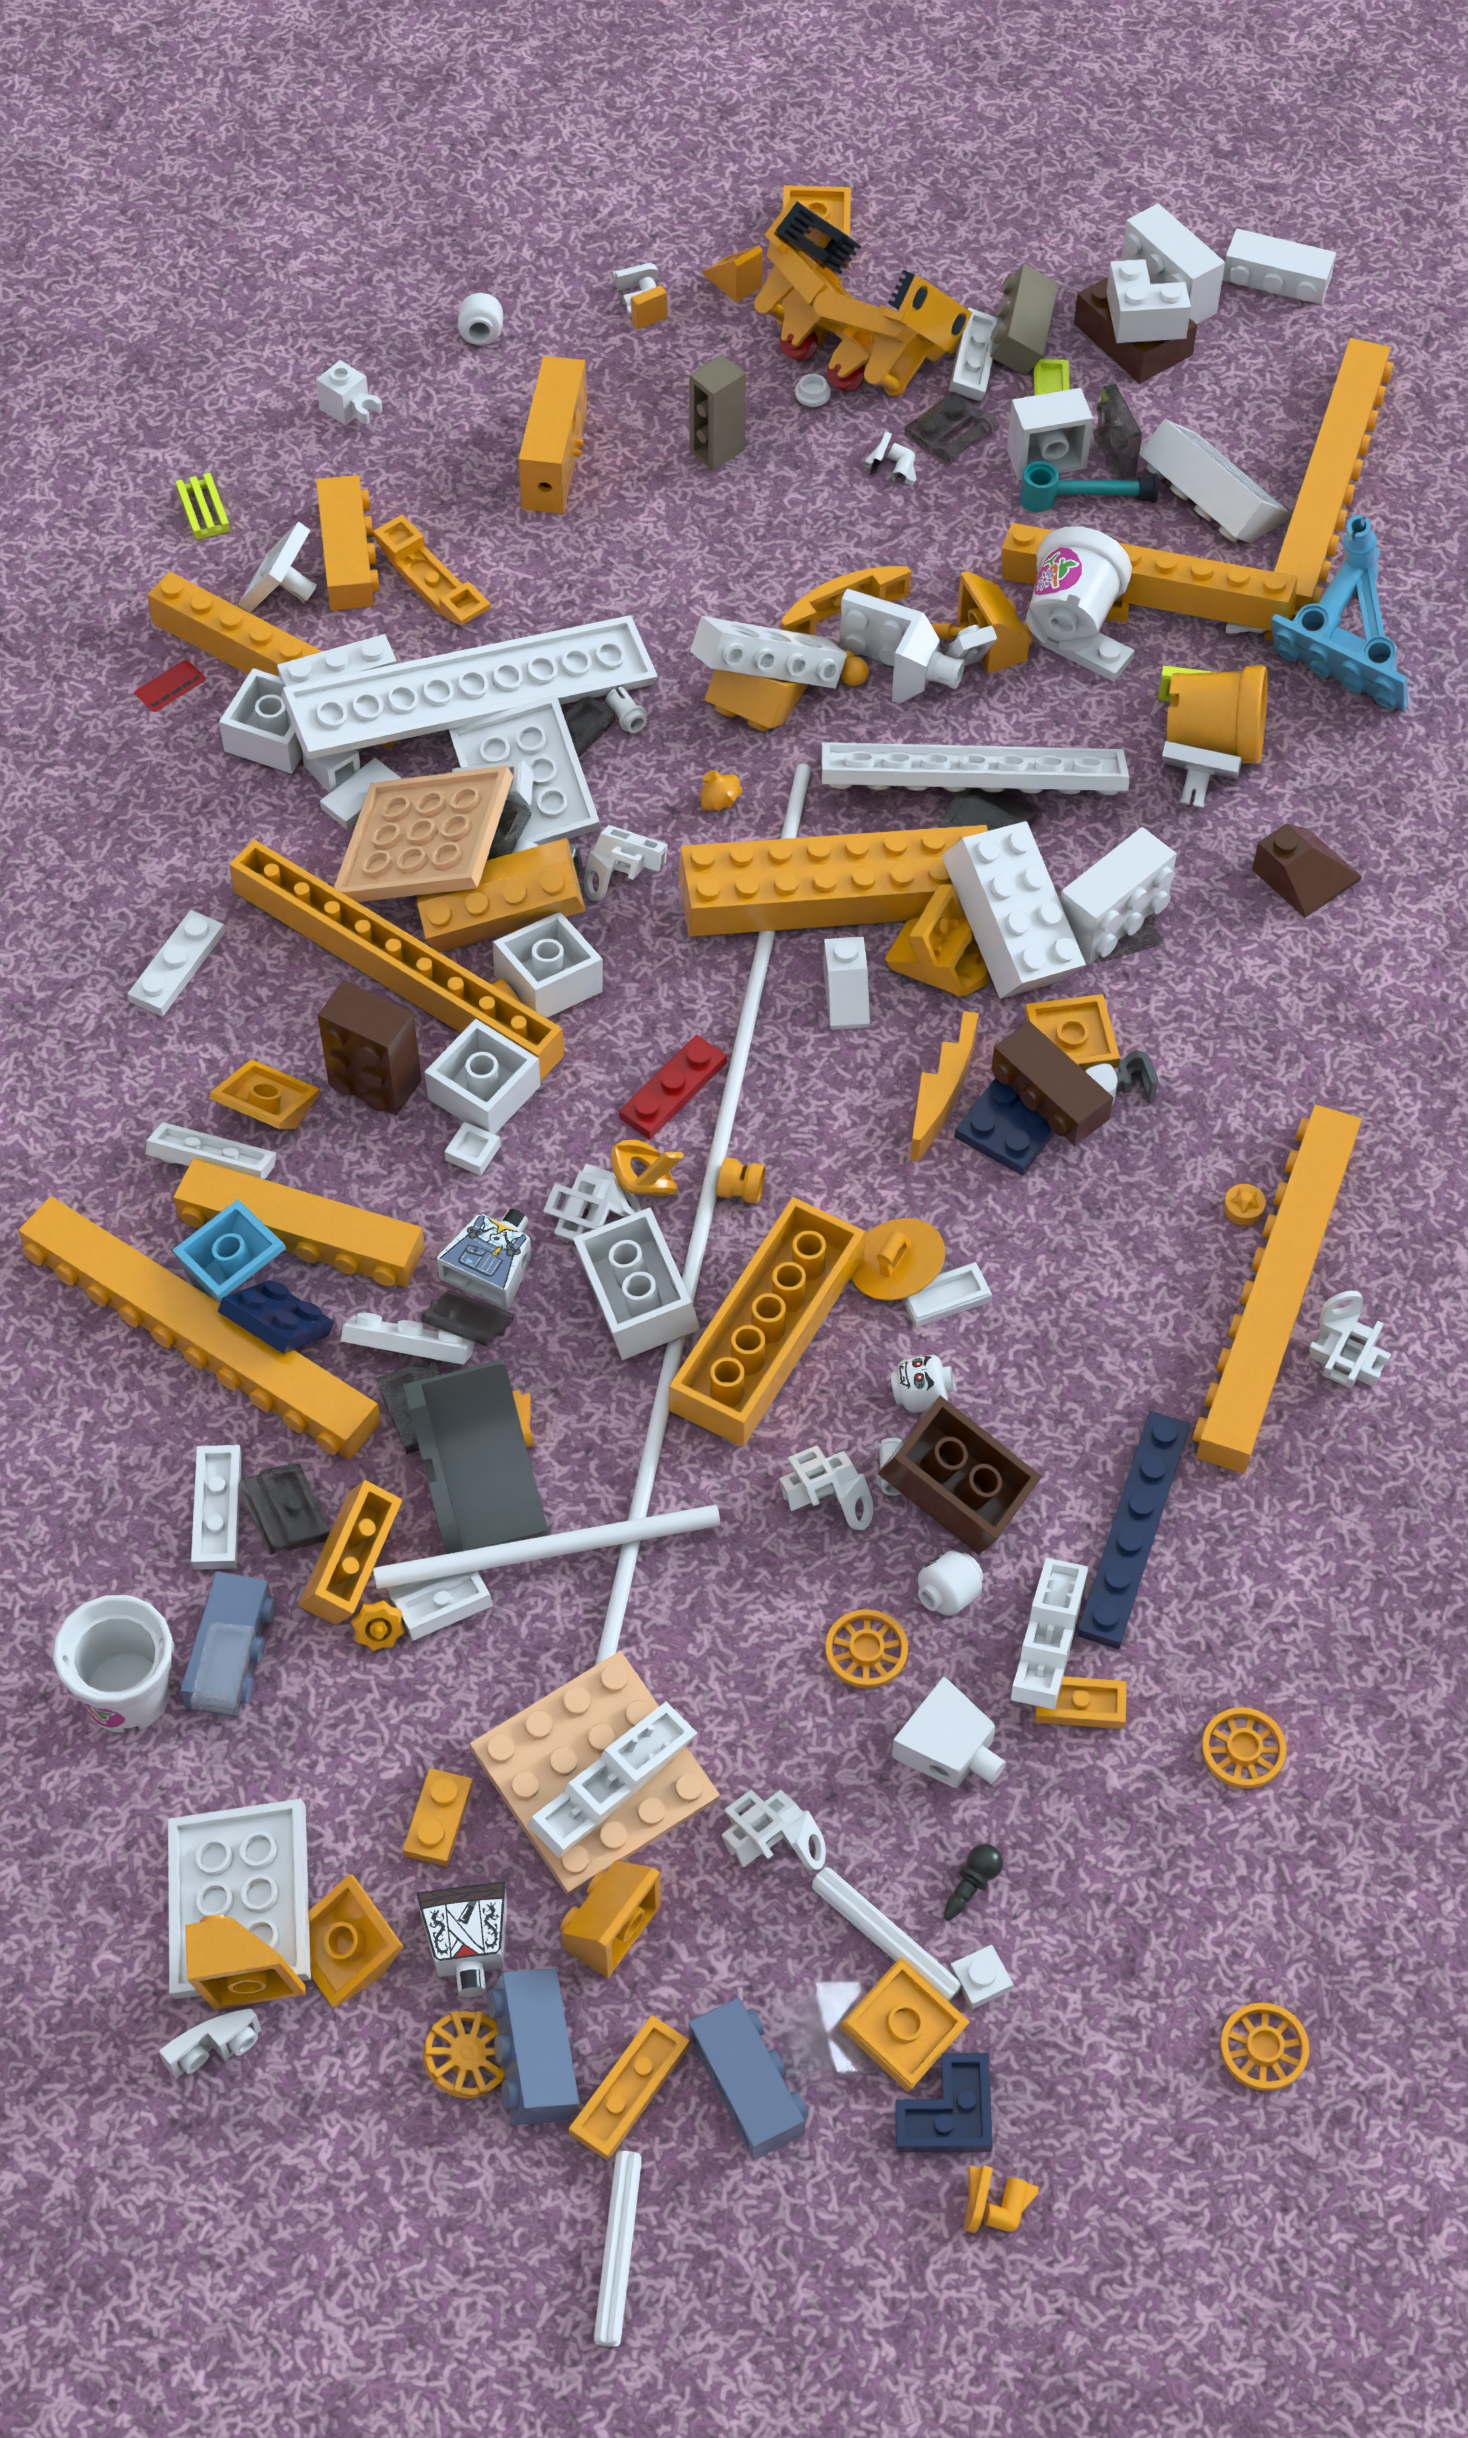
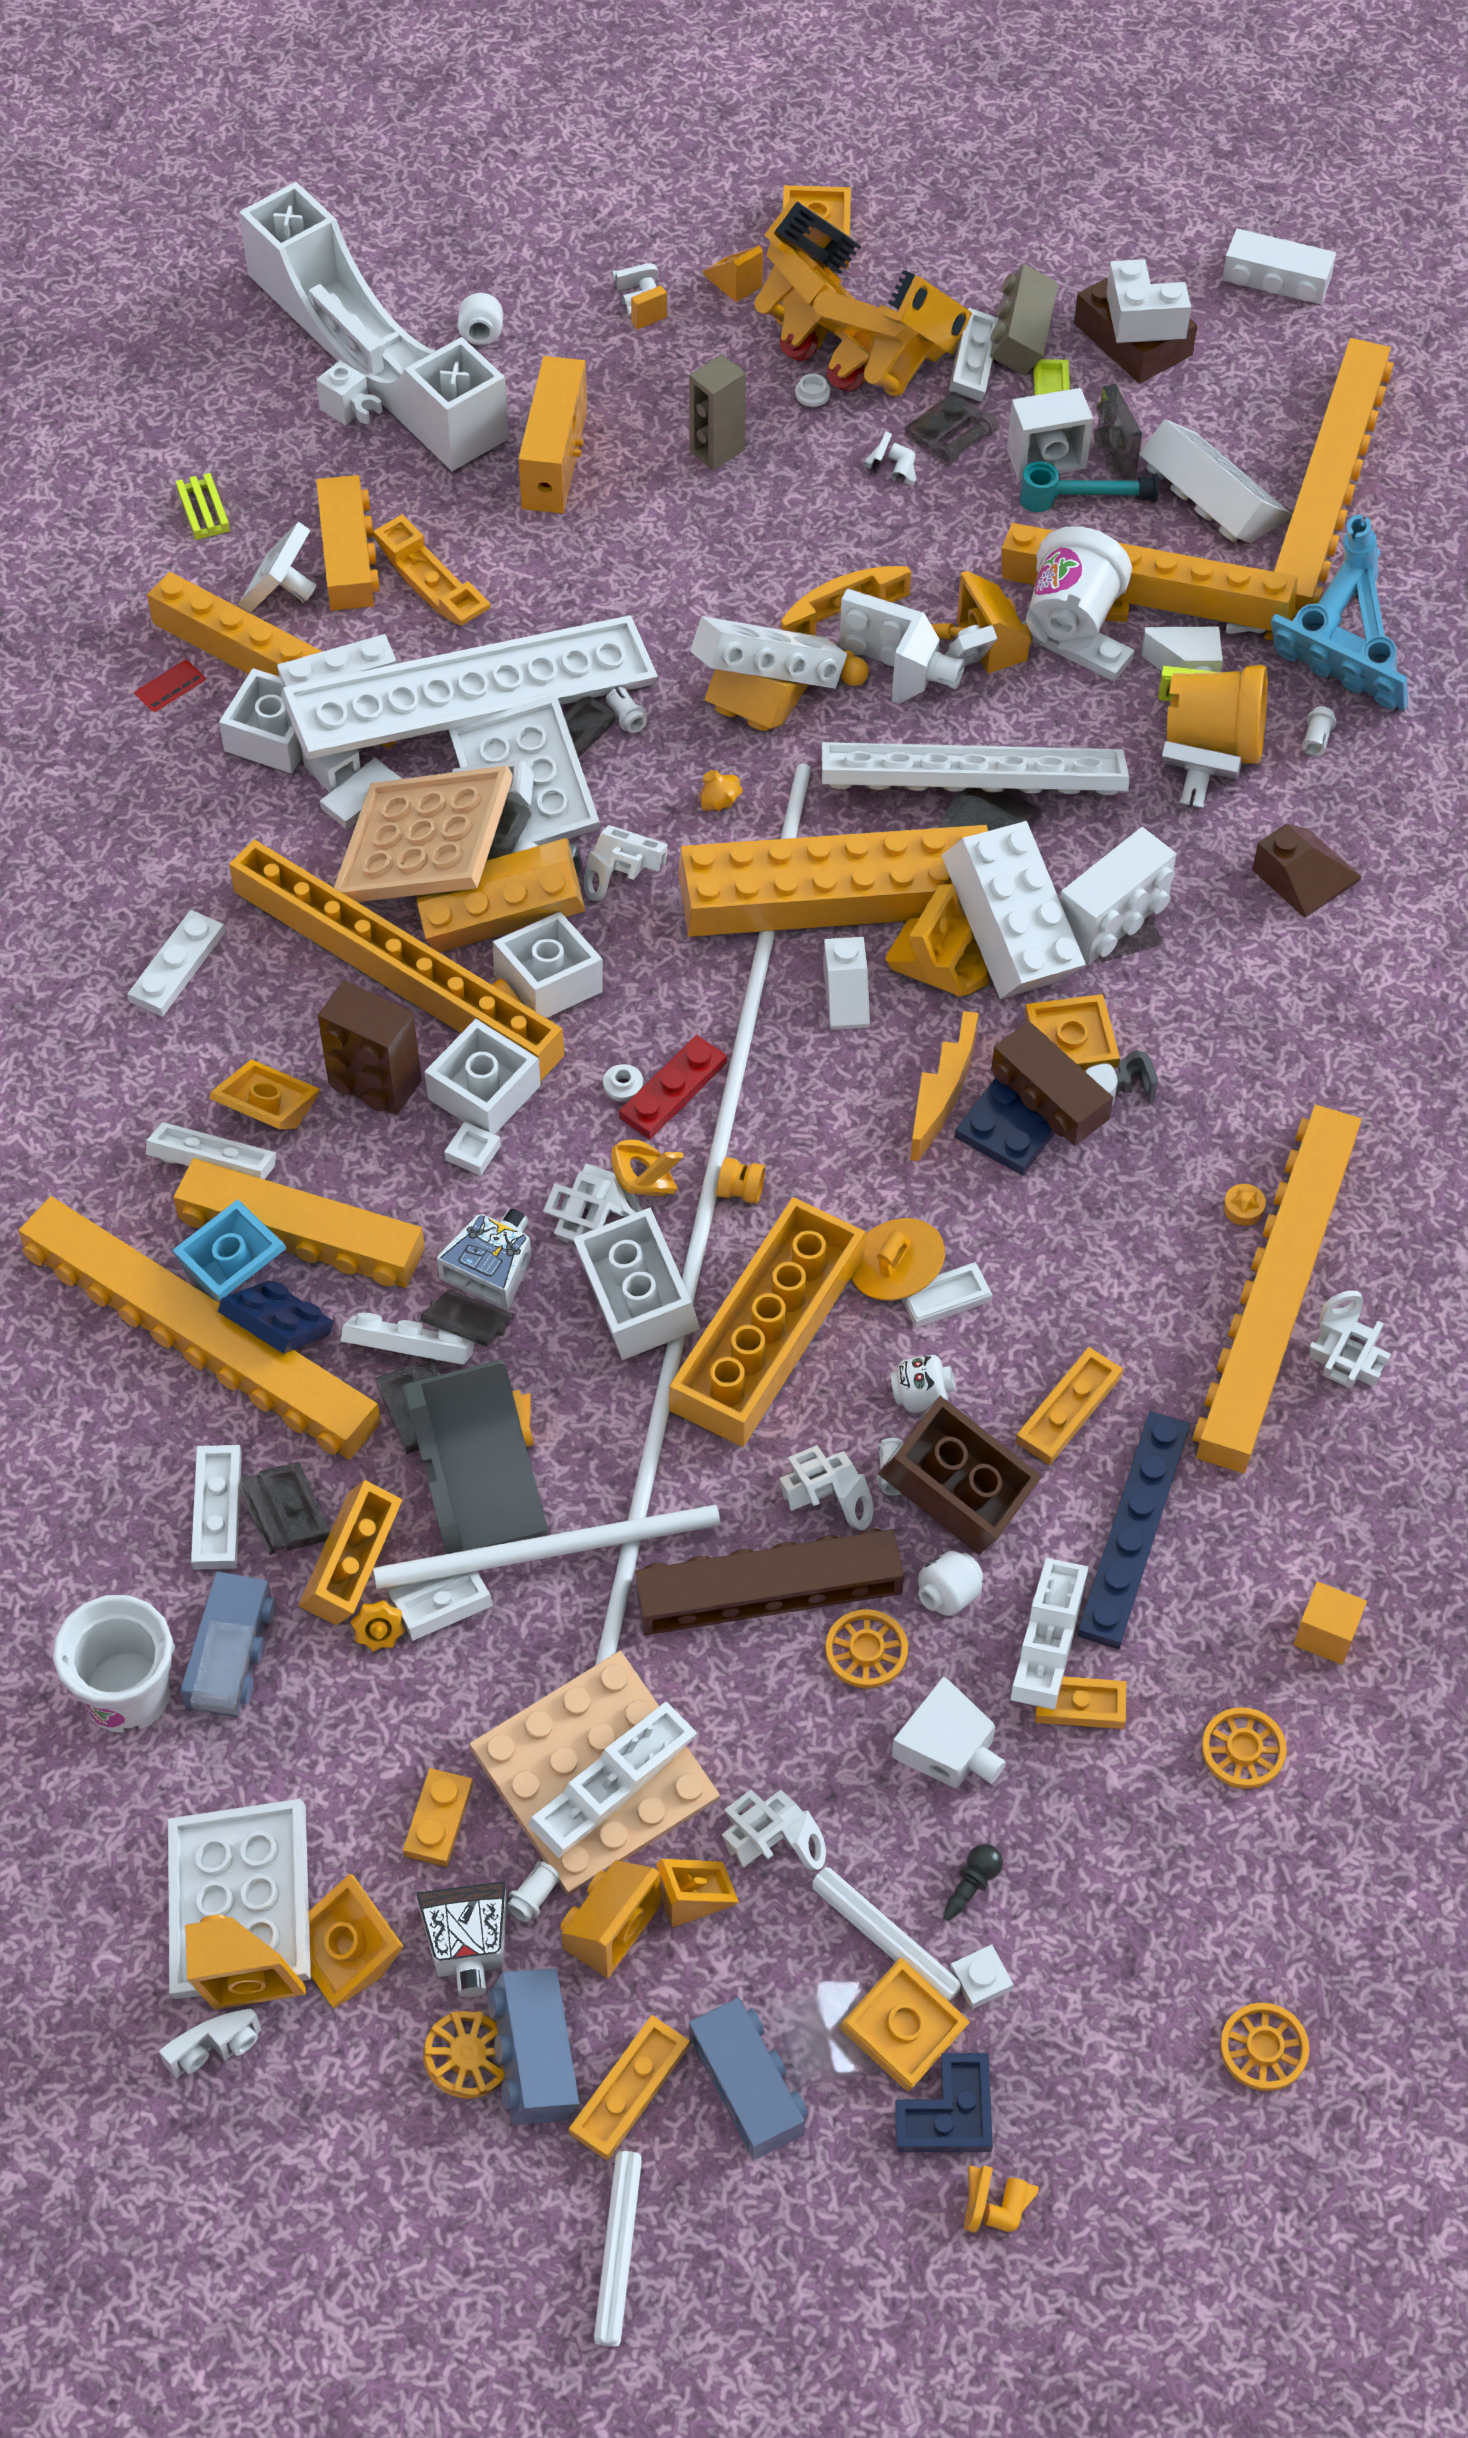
white brick [1121,203,1225,324] -> none
none -> white arch [239,182,509,472]
none -> white plate [309,284,385,375]
none -> white pin [506,1861,560,1922]
none -> white plate [603,1064,643,1102]
none -> reddish brown brick [635,1528,904,1636]
none -> light orange slope [656,1859,739,1928]
none -> light orange plate [1015,1347,1123,1465]
none -> white slope [1141,627,1223,672]
none -> light orange piece [1293,1581,1367,1665]
none -> white pin [1302,706,1337,756]

